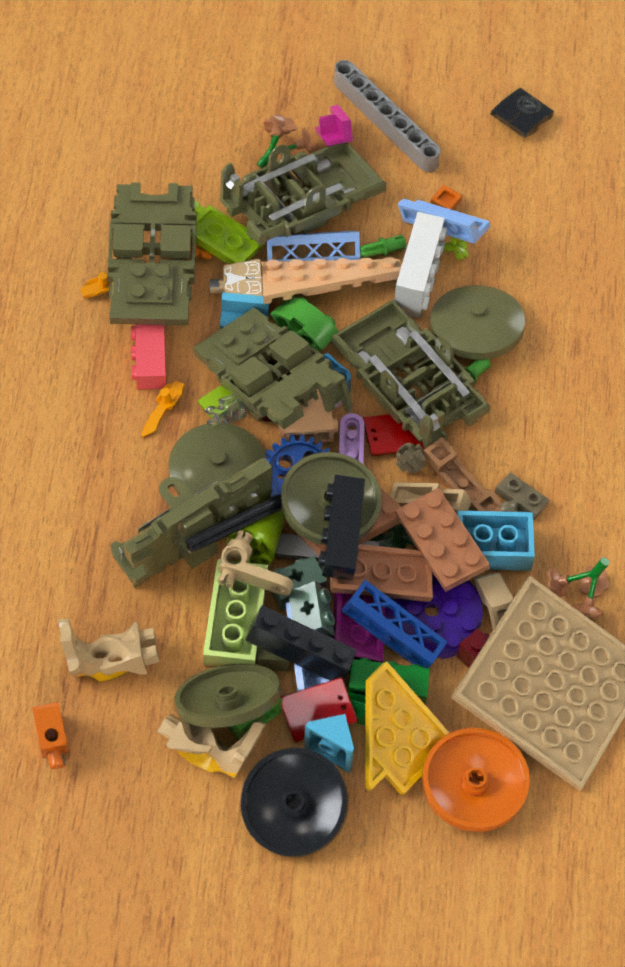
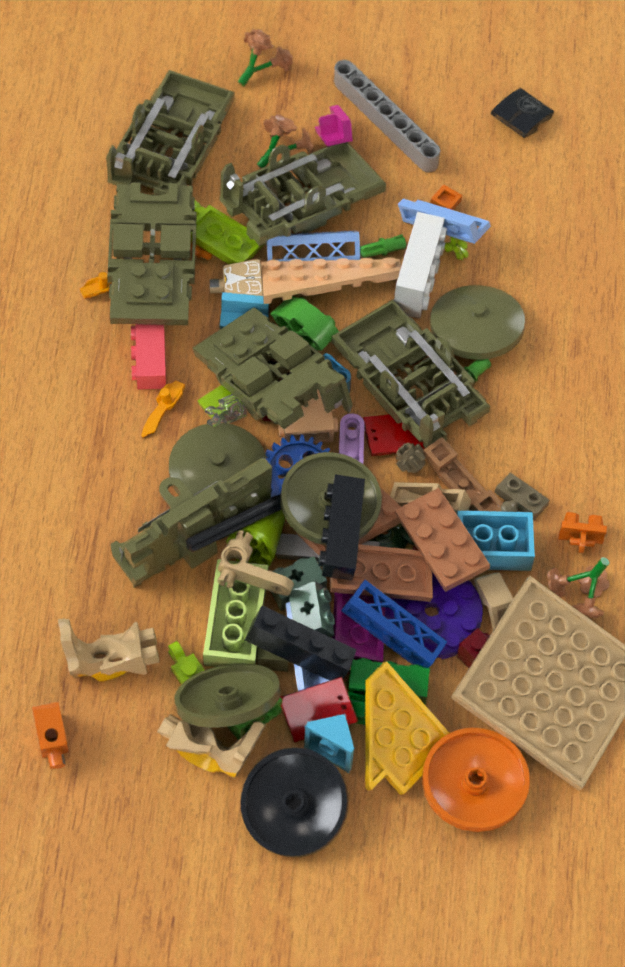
none -> olive piece [106,70,235,195]
none -> lime plate [168,641,205,685]
none -> nougat plant [237,29,293,87]
none -> orange hips [558,512,607,553]

